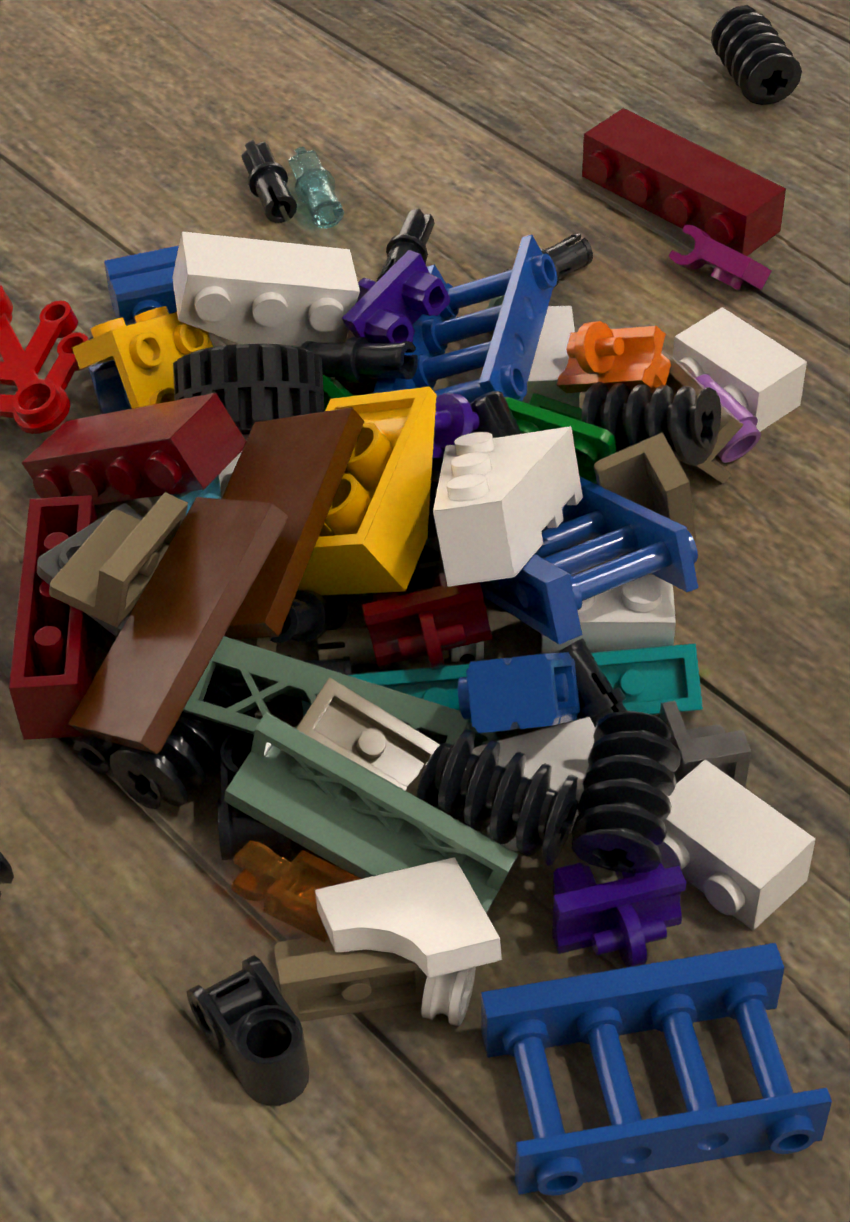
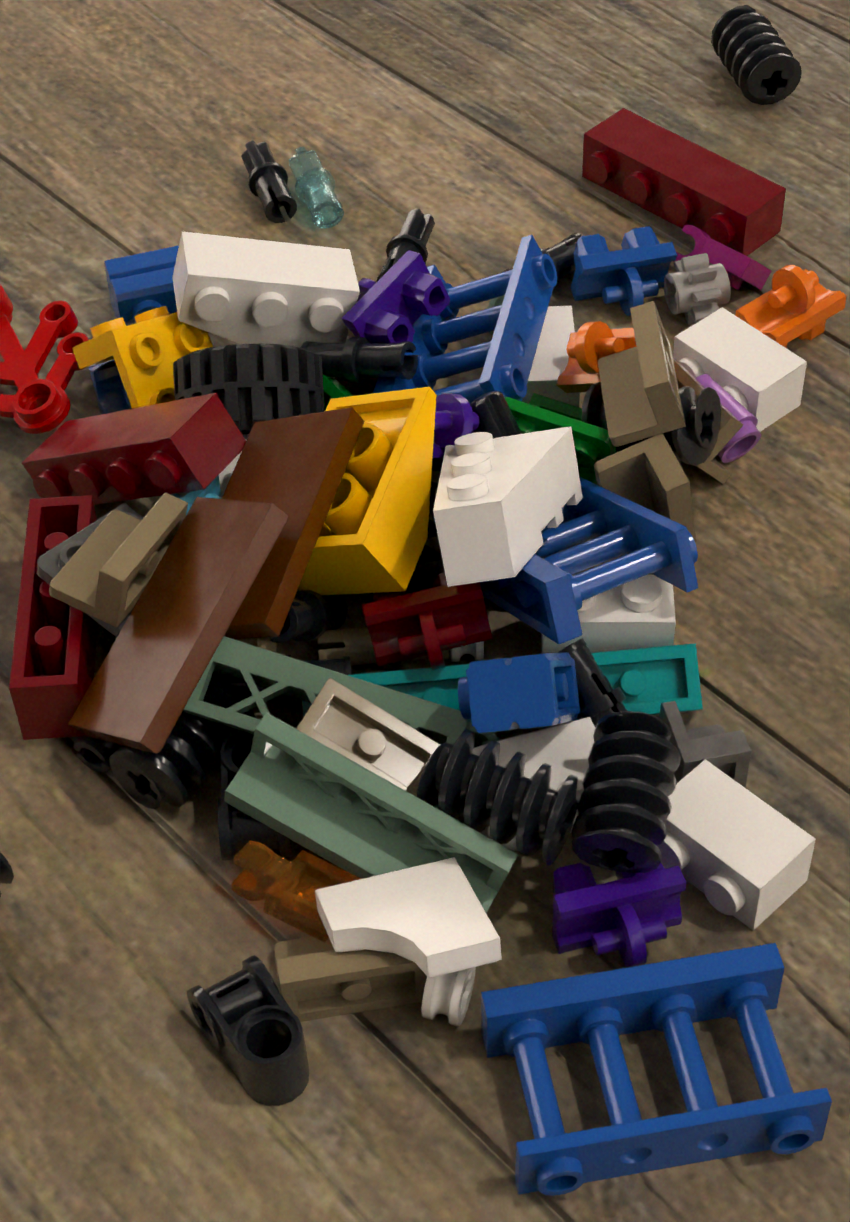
none -> blue hips [570,226,677,316]
none -> dark tan panel [598,301,686,447]
none -> light grey gear [664,253,731,324]
none -> orange hips [735,265,847,348]

